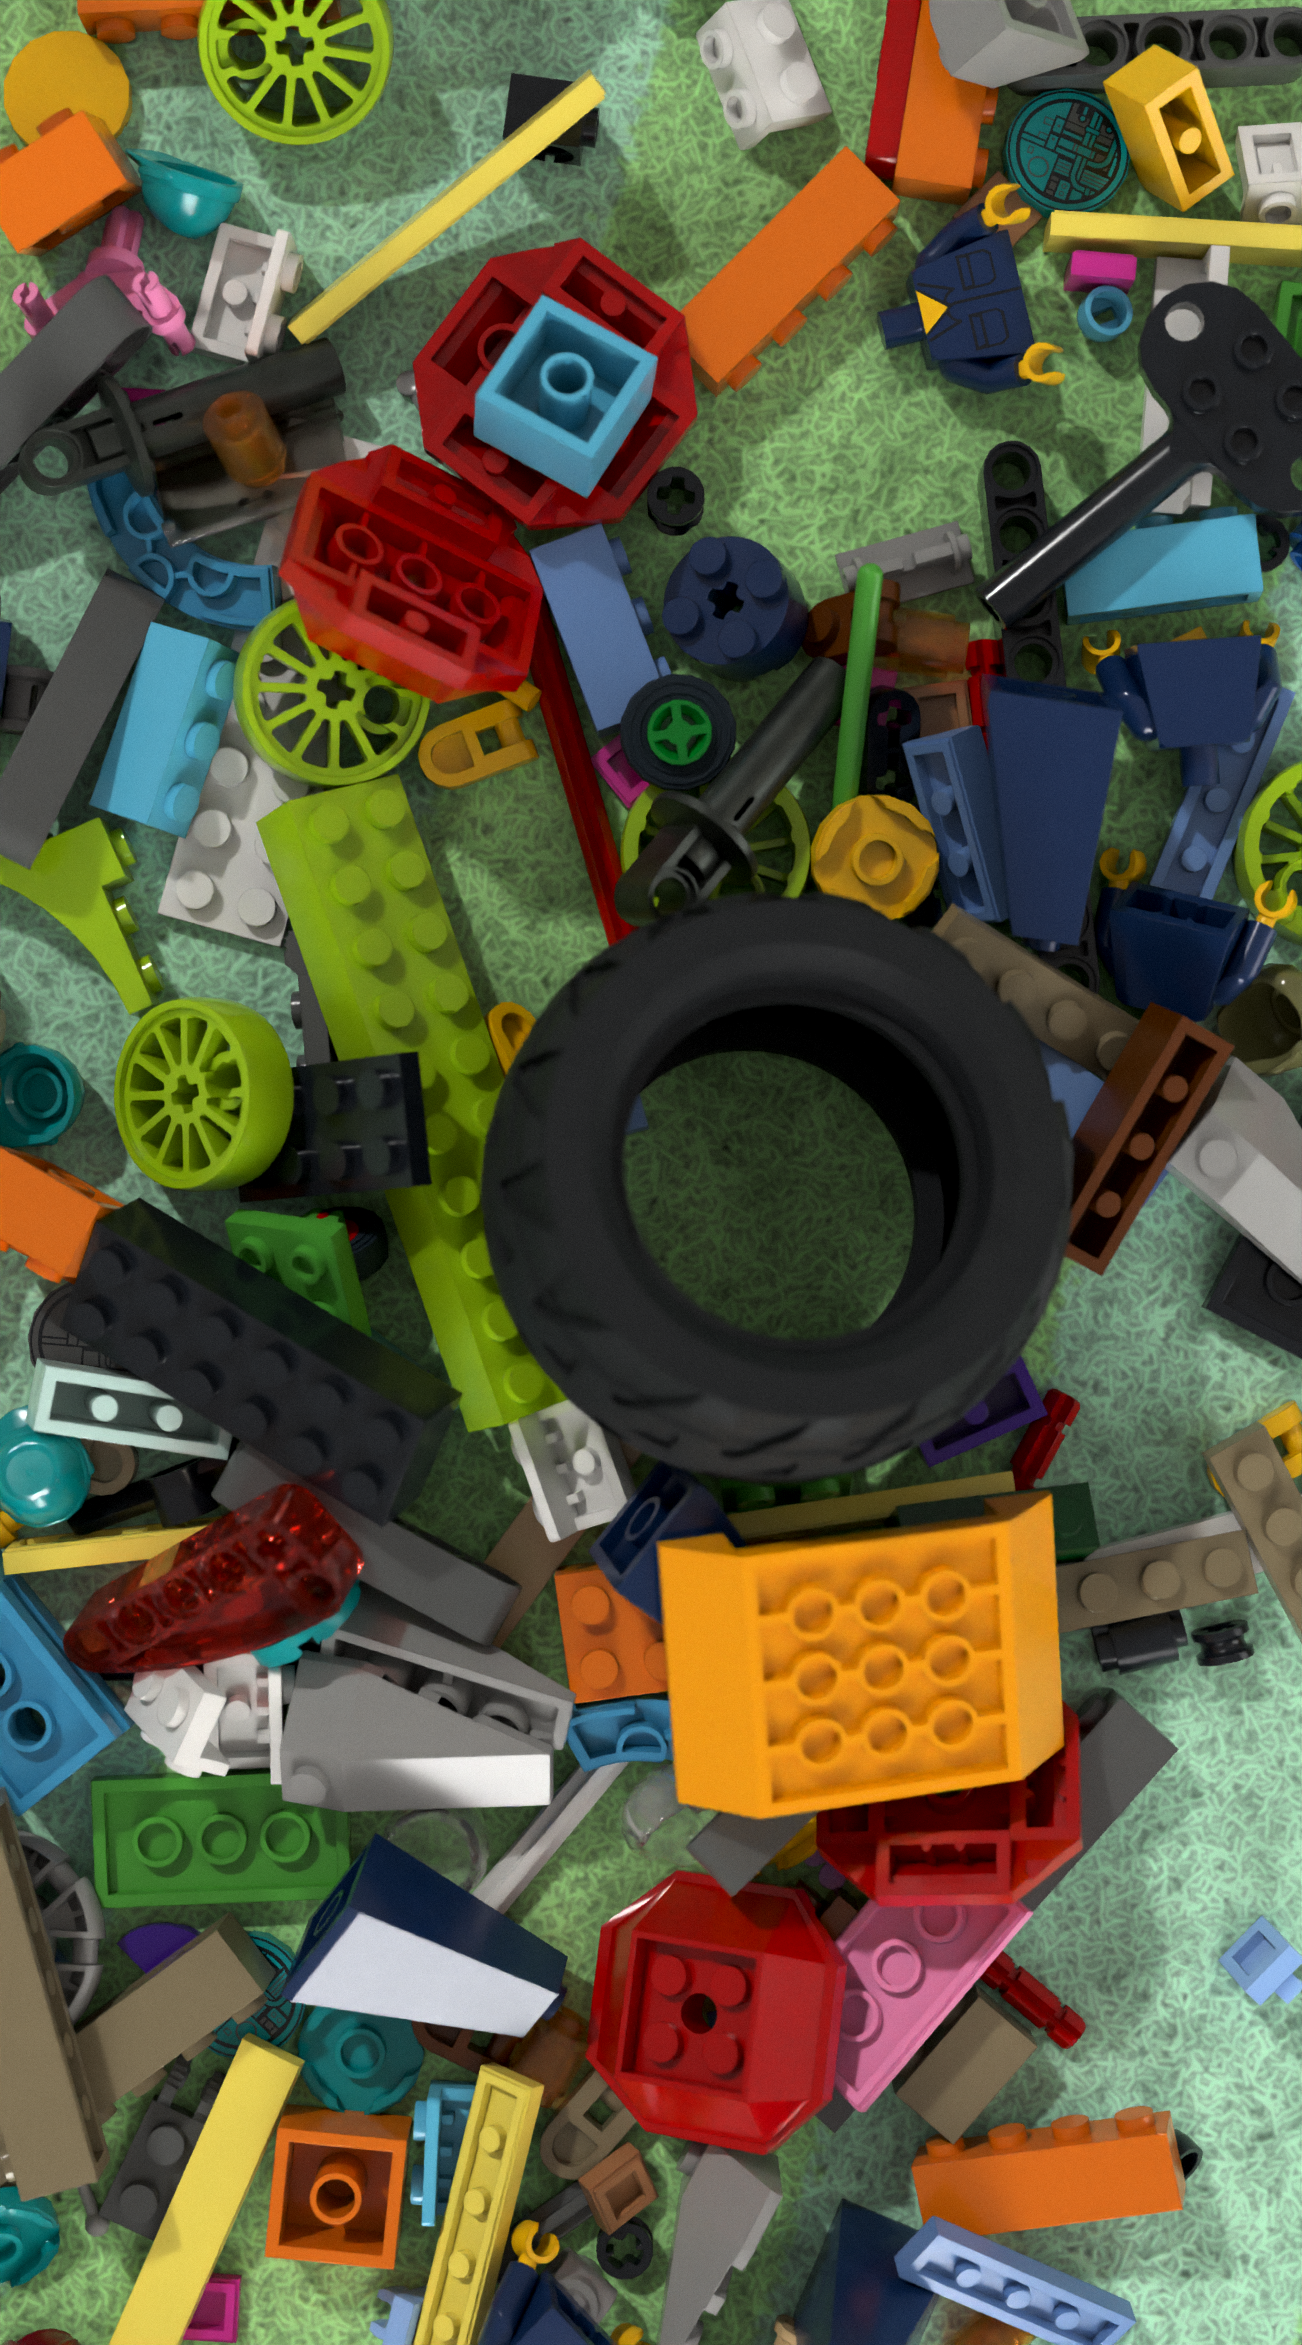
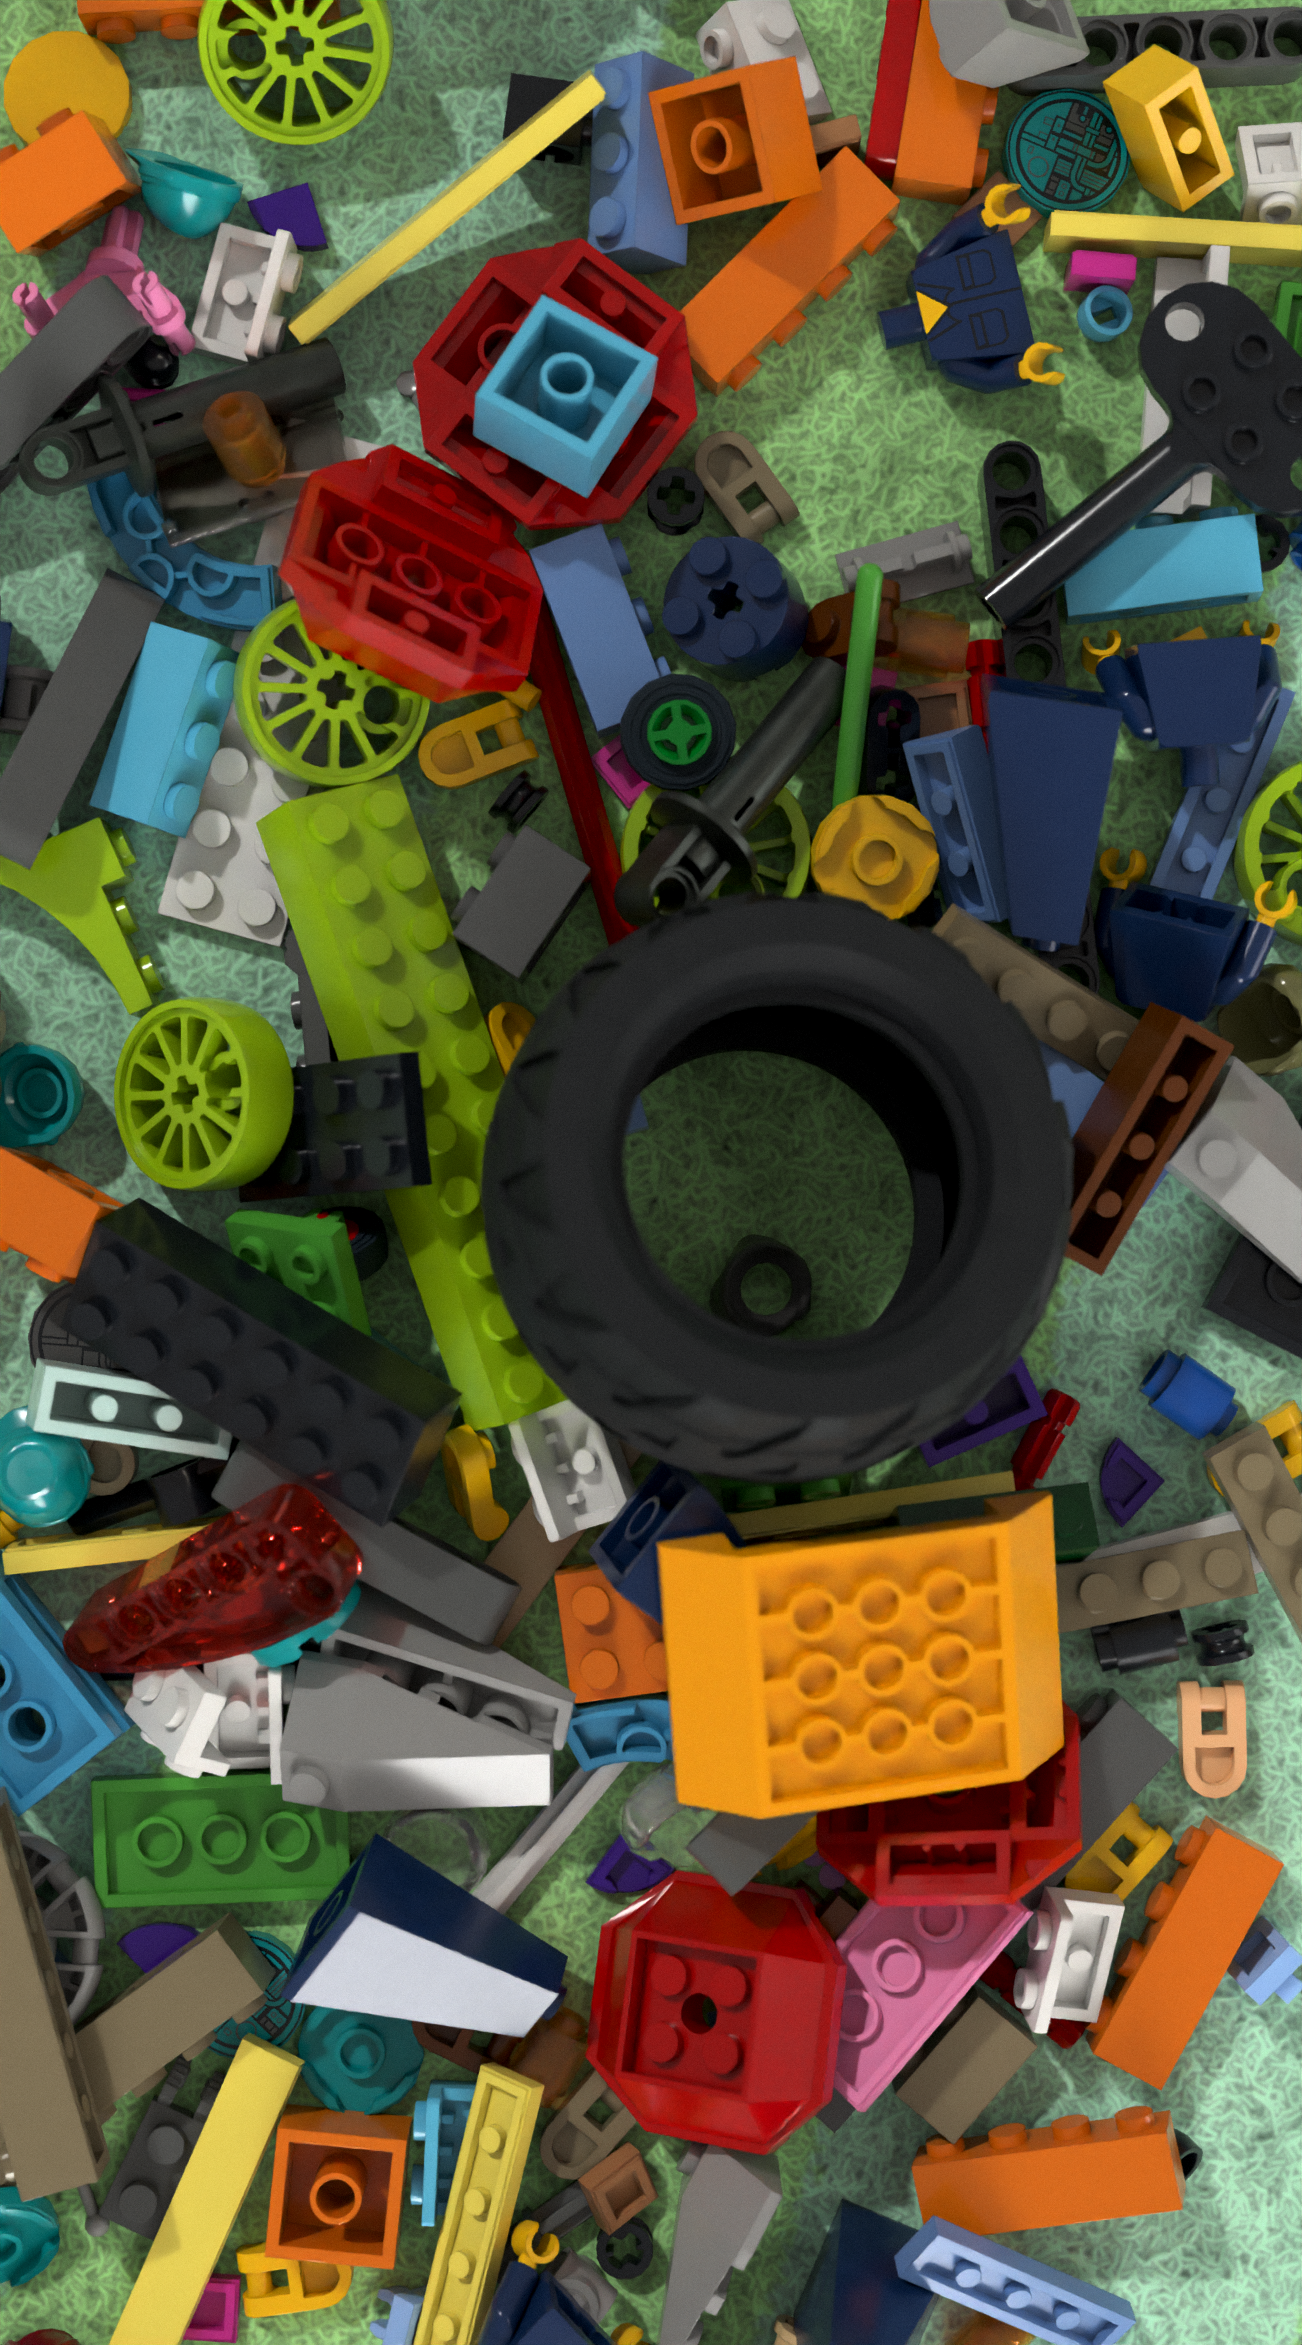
none -> black hinge [123,334,179,389]
none -> yellow plate [236,2242,354,2318]
none -> dark purple tile [247,182,329,252]
none -> yellow plate [440,1424,509,1541]
none -> dark grey brick [450,824,592,985]
none -> black bush [488,770,549,834]
none -> dark purple tile [586,1828,674,1894]
none -> medium blue brick [588,51,694,275]
none -> orange brick [648,56,823,225]
none -> dark tan plate [694,431,800,544]
none -> dark grey piece [709,1234,812,1337]
none -> medium nougat tile [810,114,862,168]
none -> white bracket [1014,1886,1125,2034]
none -> yellow plate [1062,1801,1173,1901]
none -> orange brick [1083,1816,1284,2090]
none -> dark purple tile [1099,1437,1165,1527]
none -> blue brick [1139,1349,1239,1440]
none -> light nougat plate [1176,1680,1247,1799]

